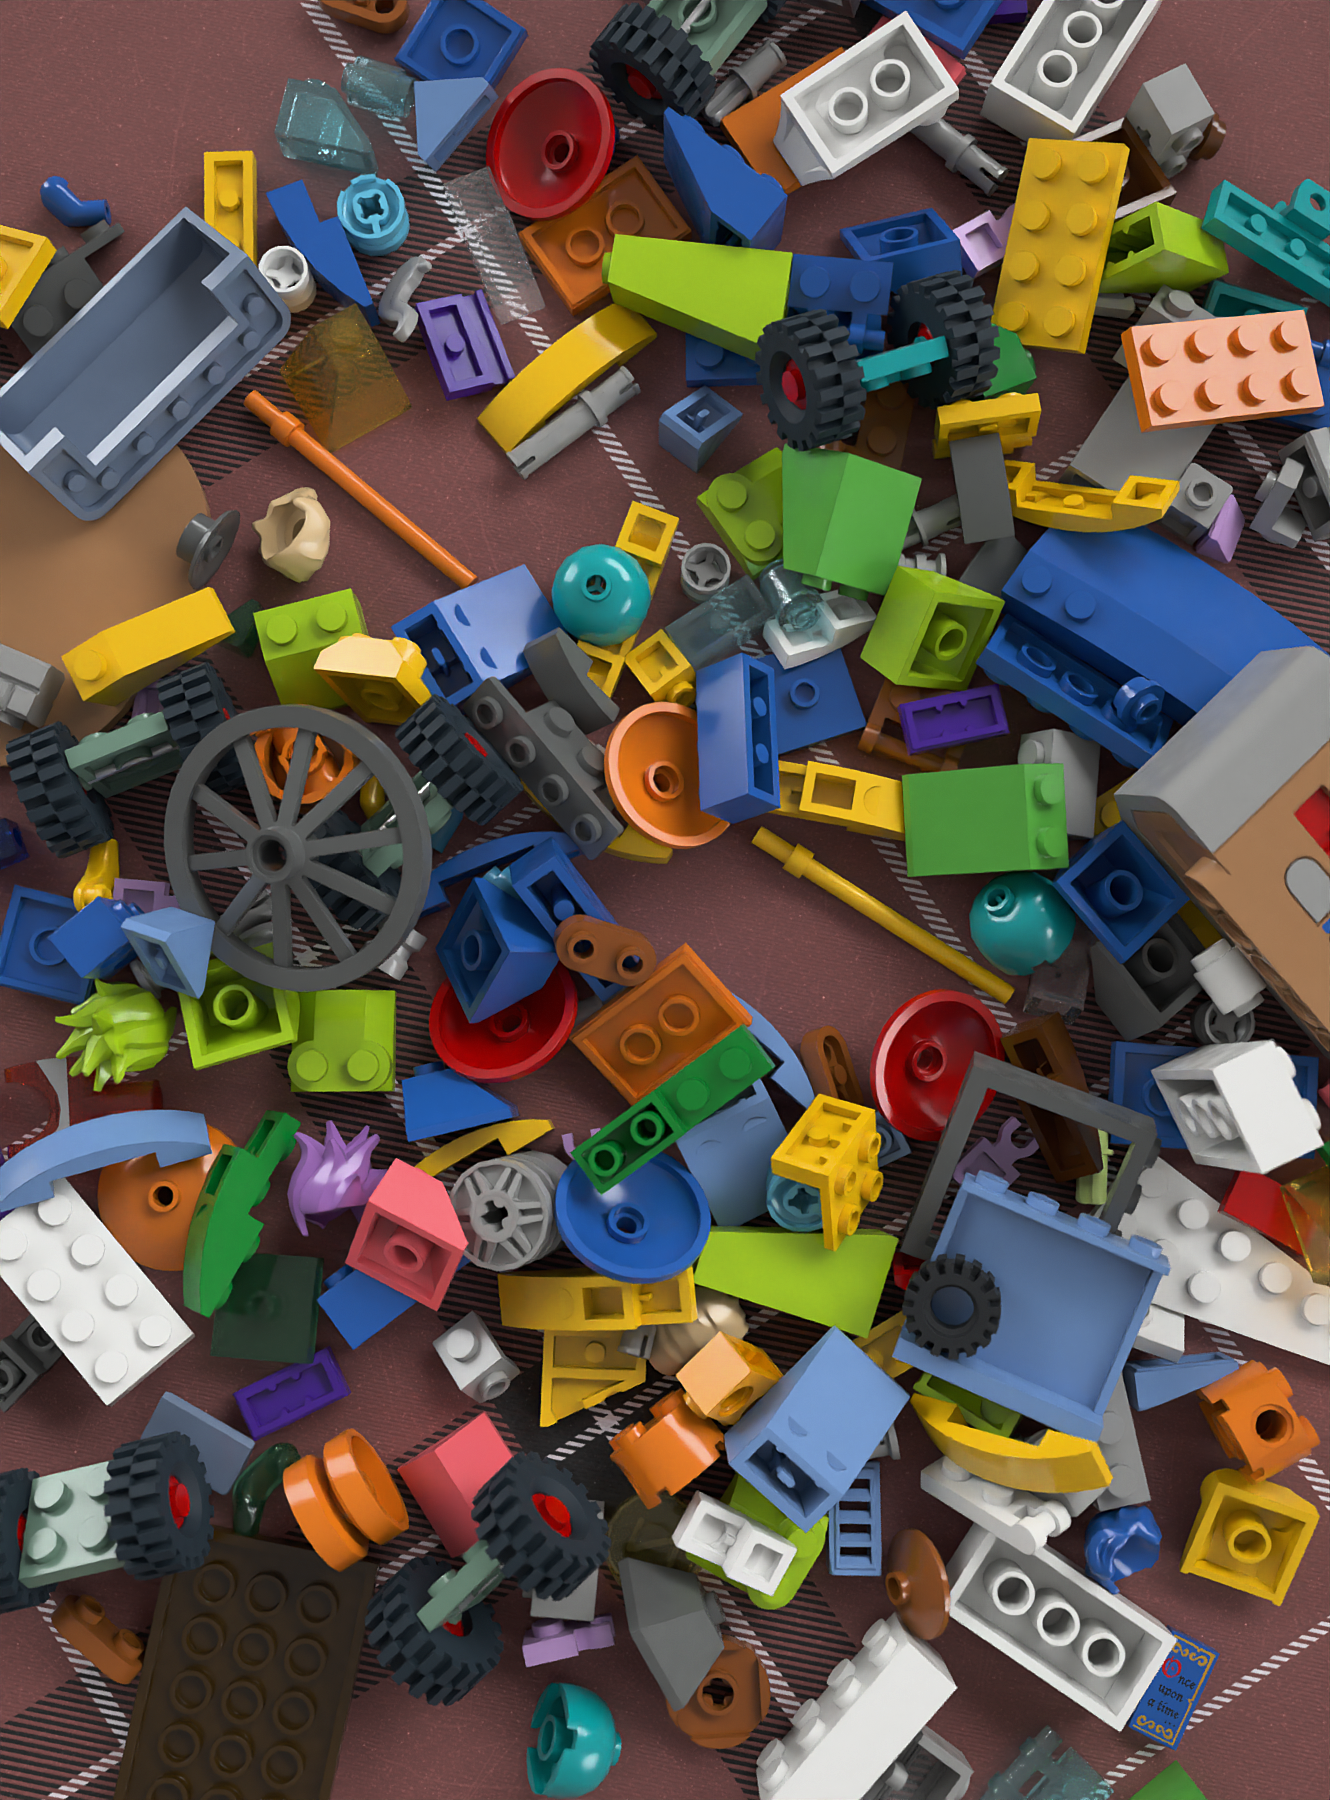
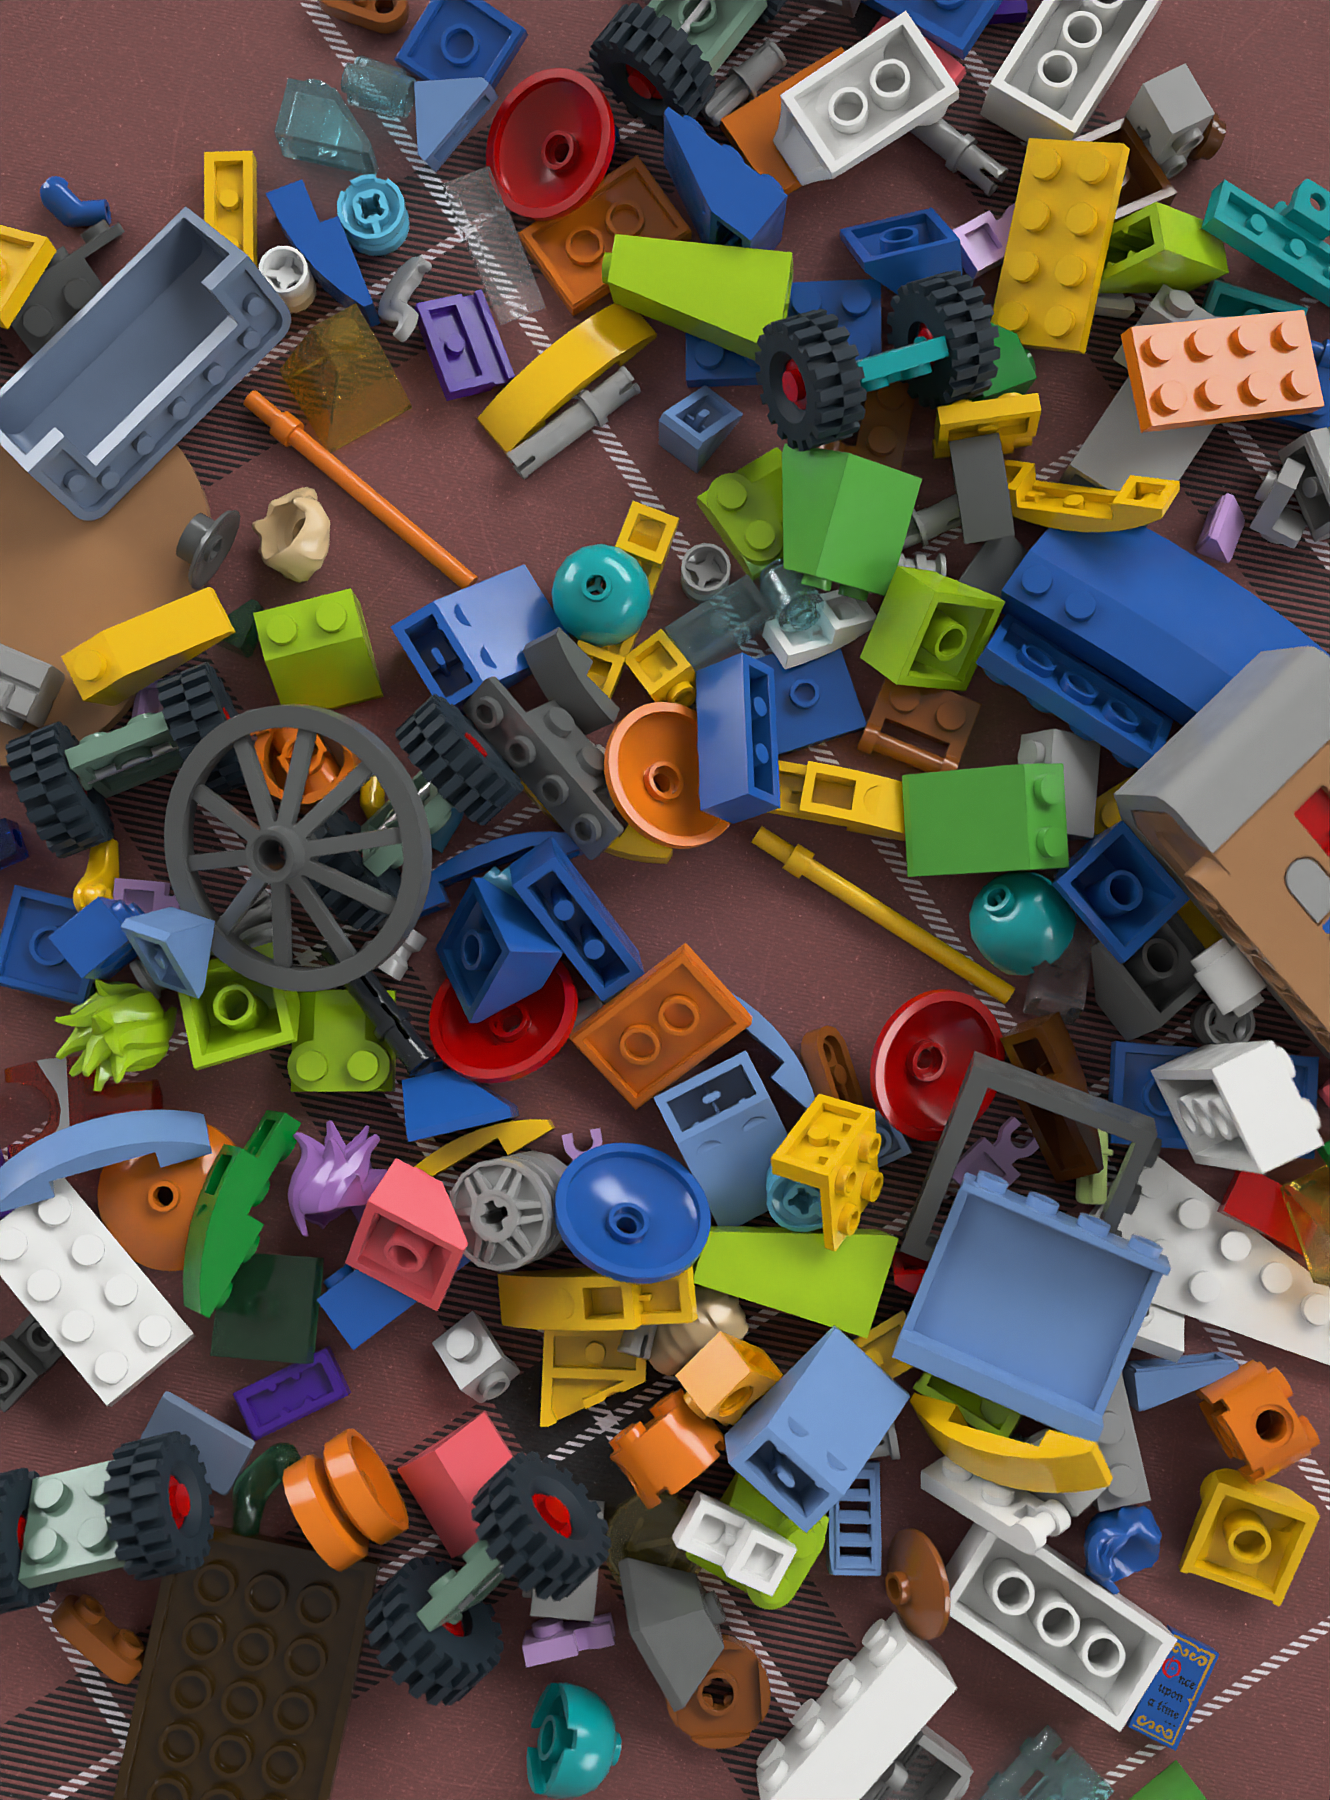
yellow slope [313,633,432,725] -> none
dark orange plate [553,915,657,986] -> none
green slope [570,1024,775,1196] -> none
blue plate [788,254,894,355] -> none
dark purple plate [898,684,1010,756] -> none
black tyre [902,1254,1002,1359] -> none
blue plate [1114,677,1165,726] -> none
light grey bracket [1154,463,1233,545] -> none
none -> black pin [321,937,436,1076]

